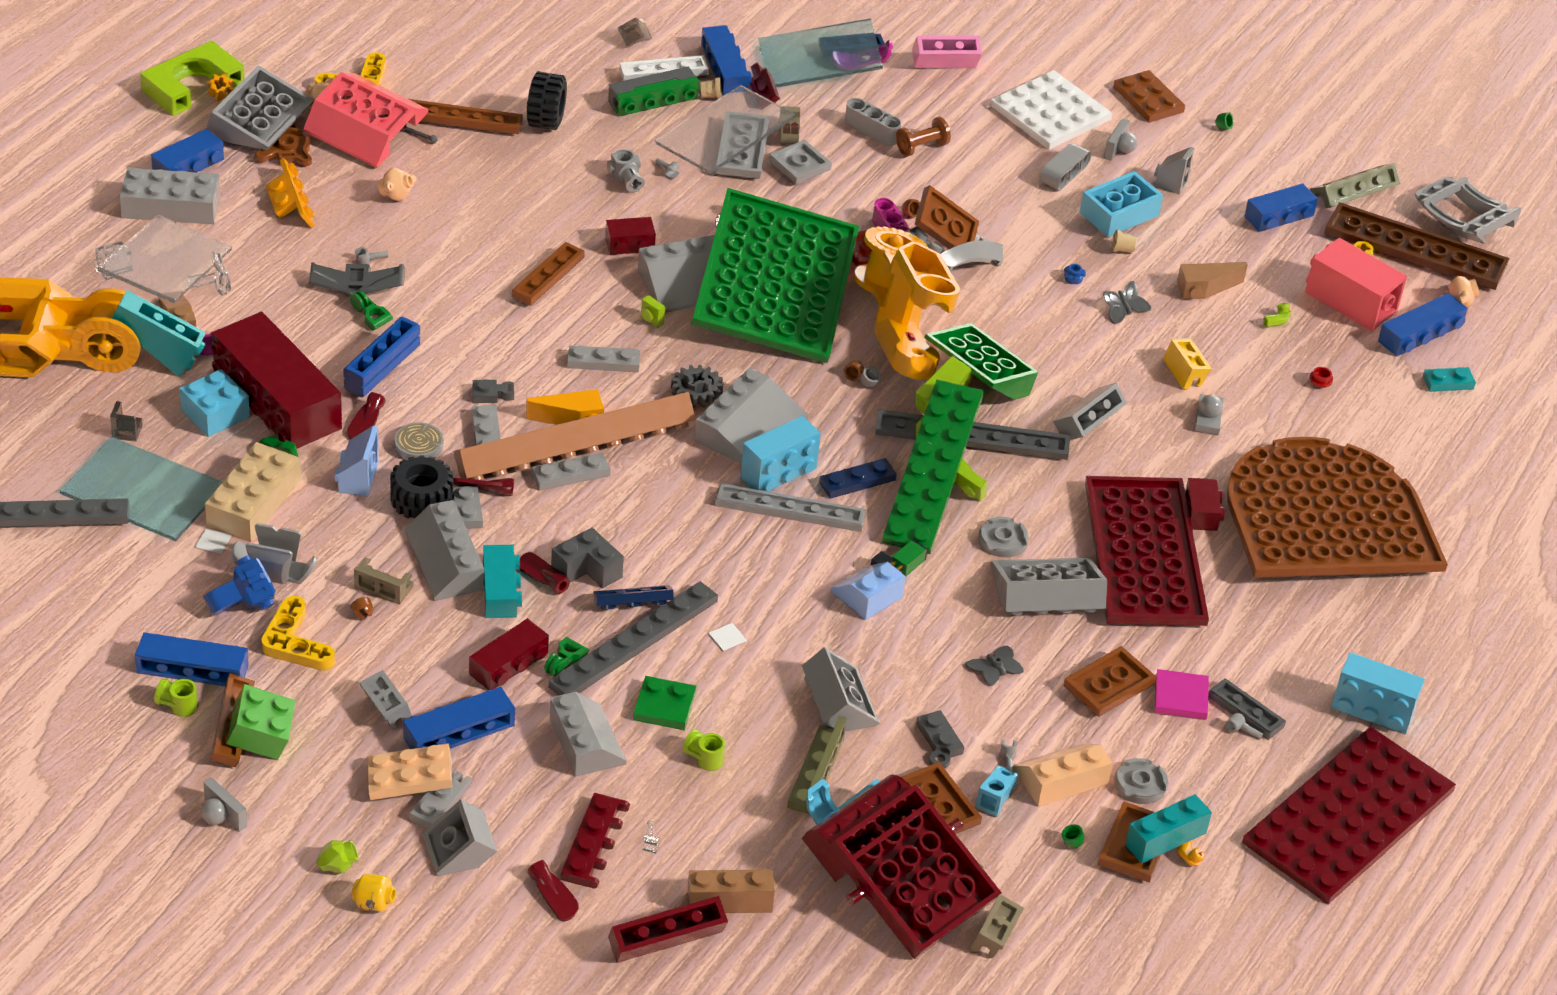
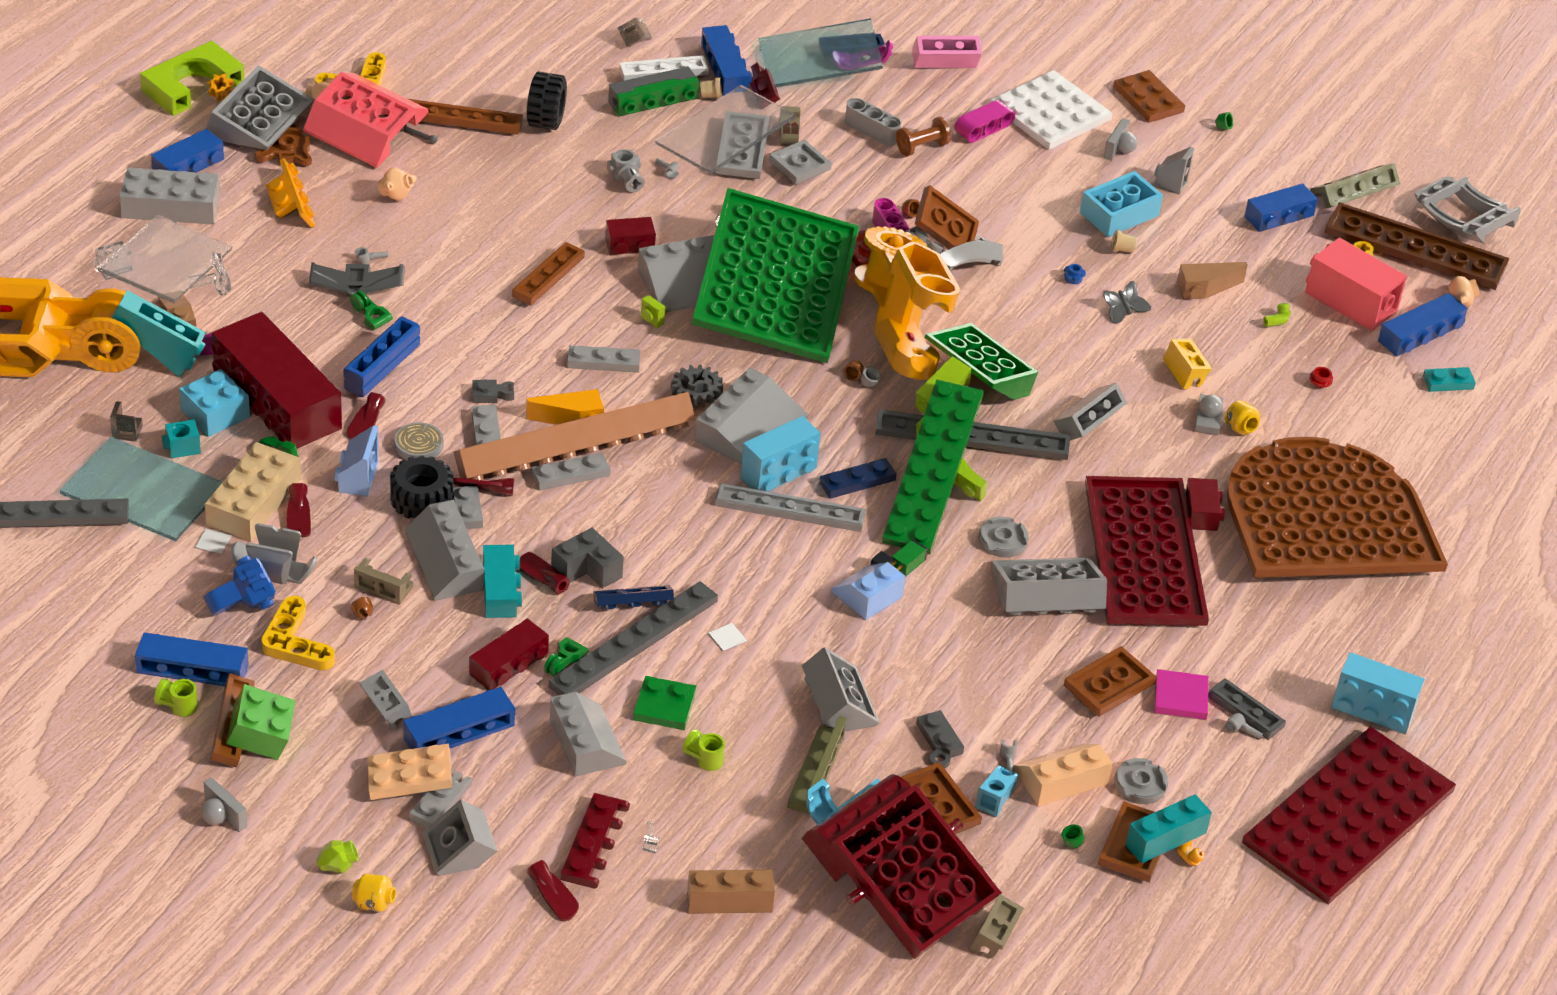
dark red brick [608,896,728,963] -> none
dark grey piece [965,646,1024,686] -> none
light grey beam [1039,143,1092,190] -> none
none -> teal brick [162,419,201,459]
none -> dark red piece [287,483,311,538]
none -> dark pink beam [954,100,1015,143]
none -> yellow head [1225,400,1261,435]

